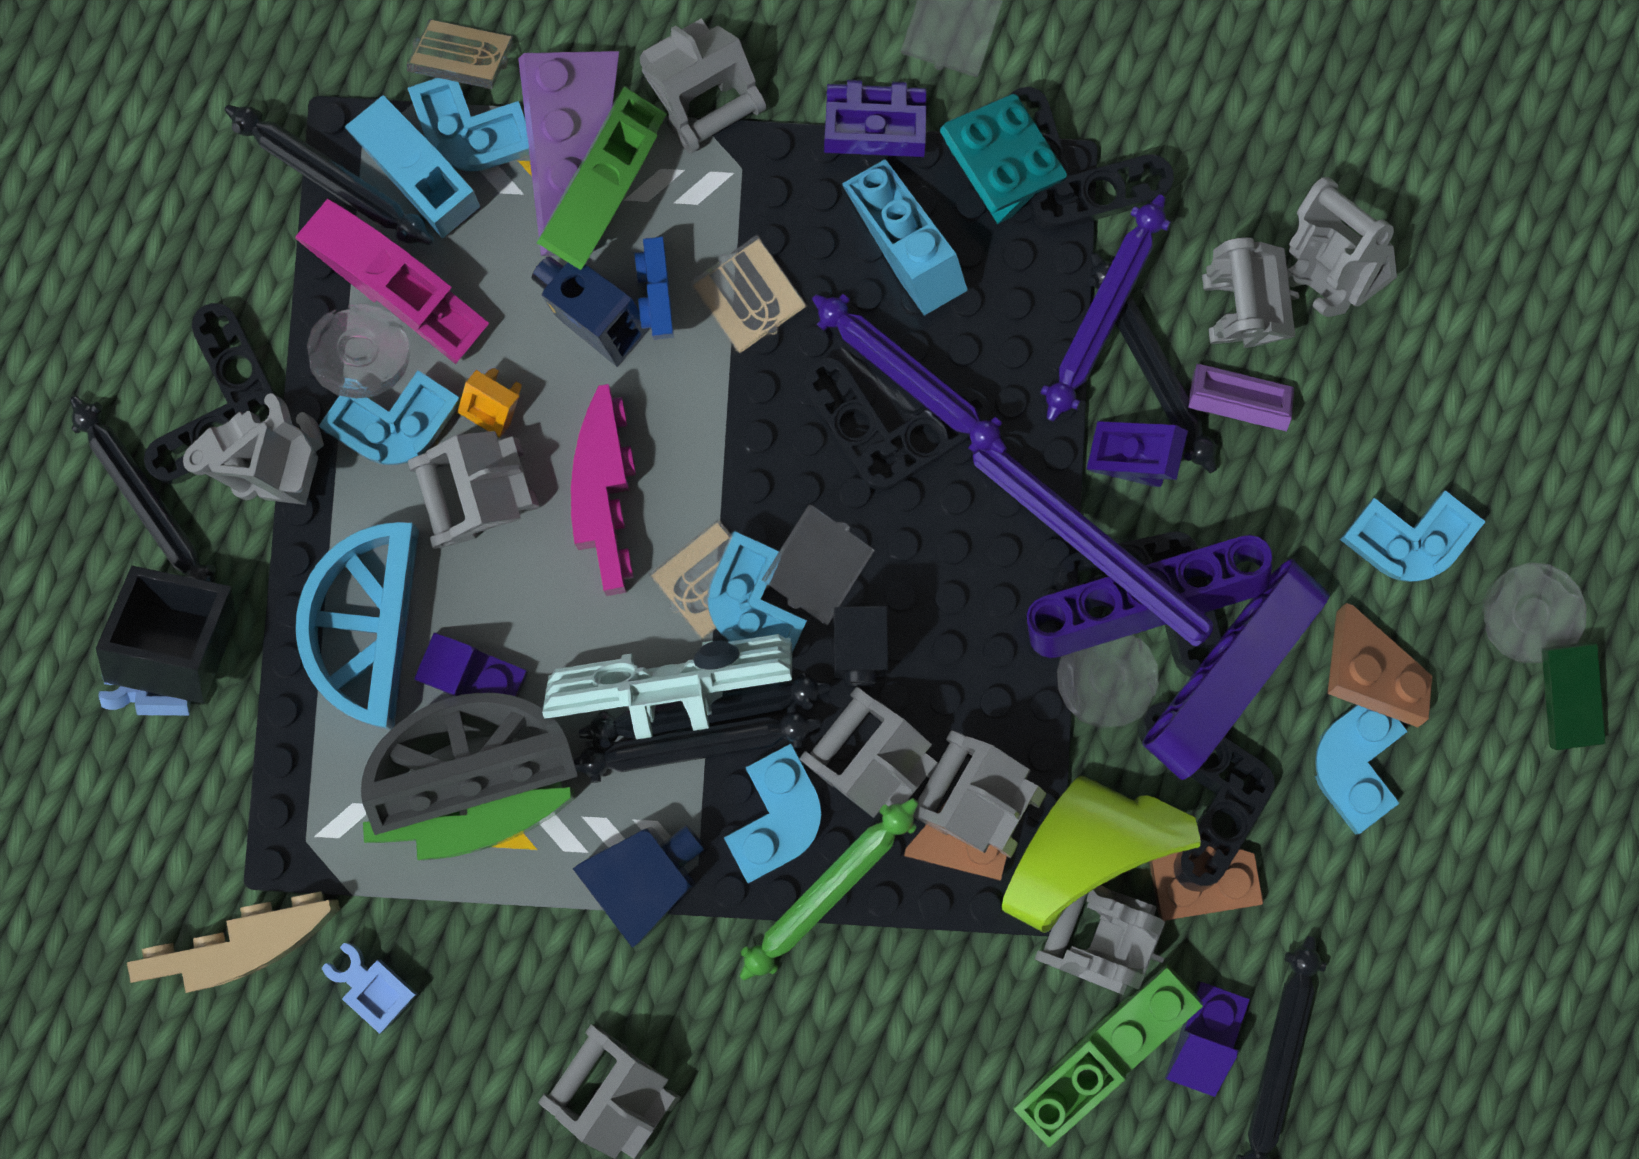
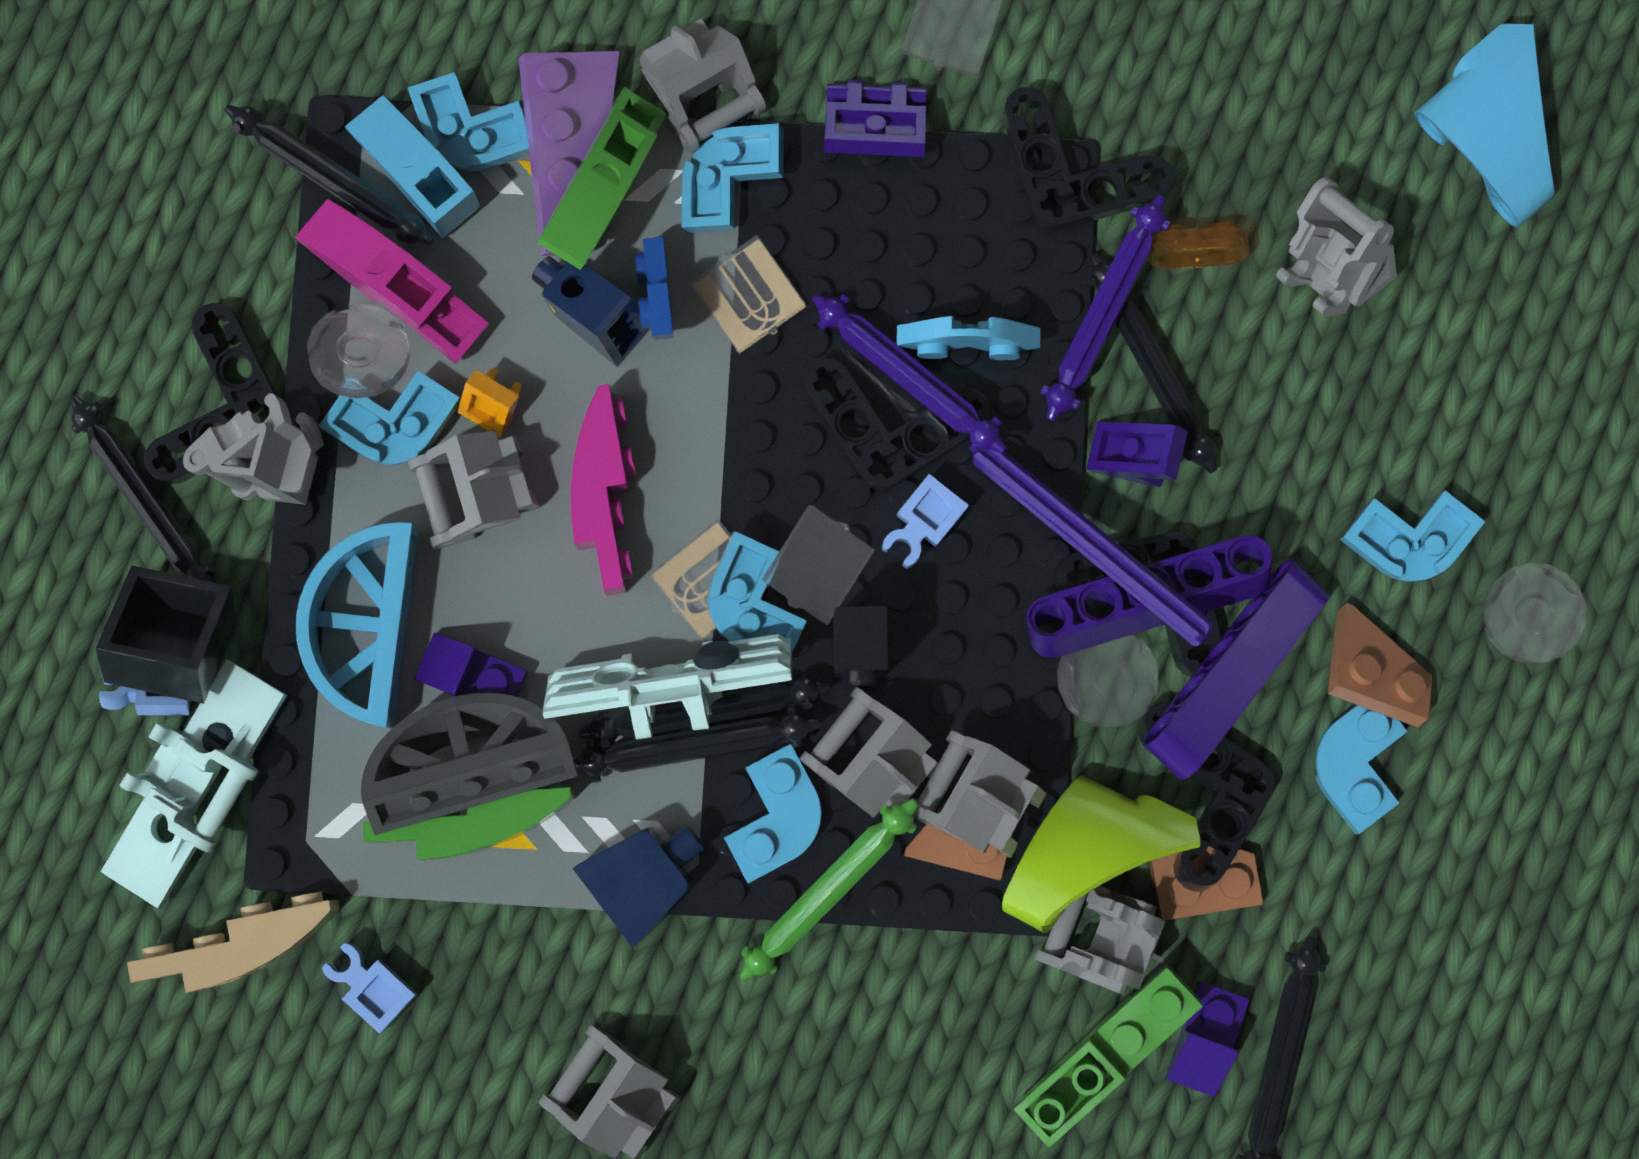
piece [407,19,513,89] -> none
medium azure slope [842,159,968,315] -> none
teal bracket [940,94,1067,224] -> none
medium lavender tile [1188,364,1294,432] -> none
light grey piece [1202,237,1299,348] -> none
dark green tile [1541,641,1606,751] -> none
none -> light aqua piece [101,659,287,908]
none -> medium azure plate [682,123,784,233]
none -> light blue plate [882,474,969,569]
none -> medium azure plate [897,316,1040,360]
none -> clear orange plate [1149,222,1249,269]
none -> medium azure panel [1415,24,1555,228]

